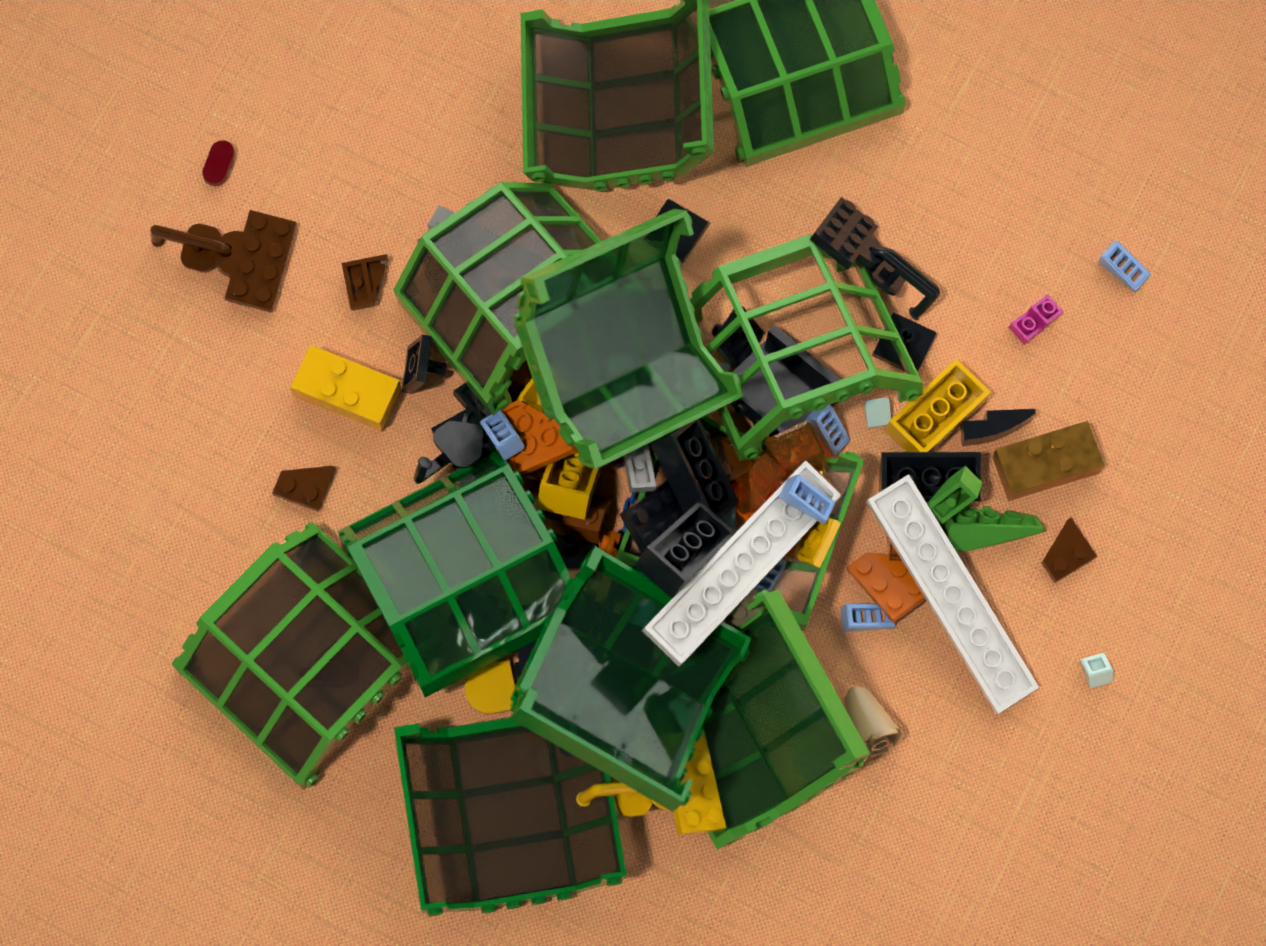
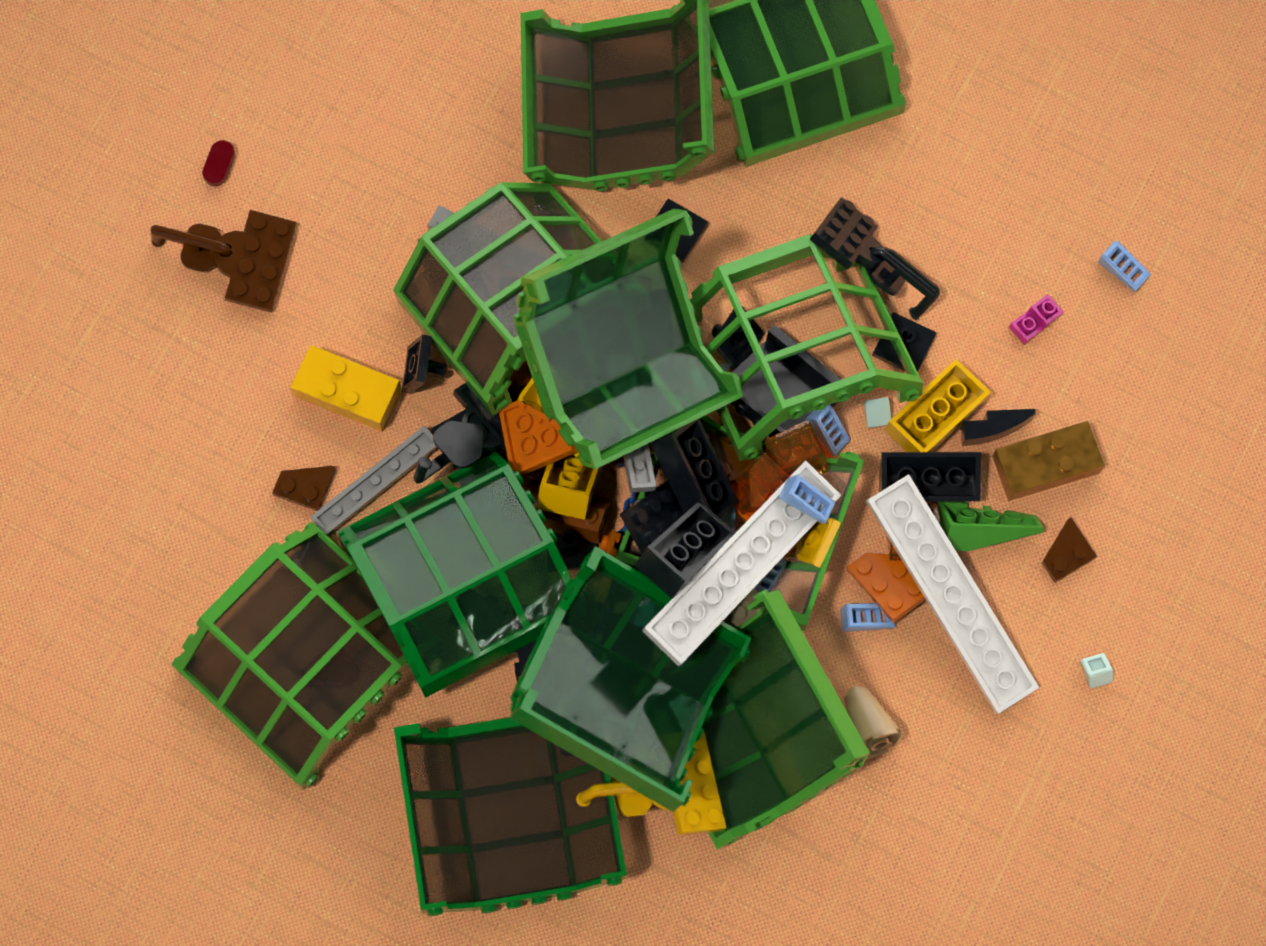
reddish brown wing [342,254,388,310] -> none
yellow tile [465,660,515,715] -> none
light blue slope [480,410,525,460] -> none
bright green slope [927,466,982,524] -> none
none -> light grey plate [310,426,437,536]

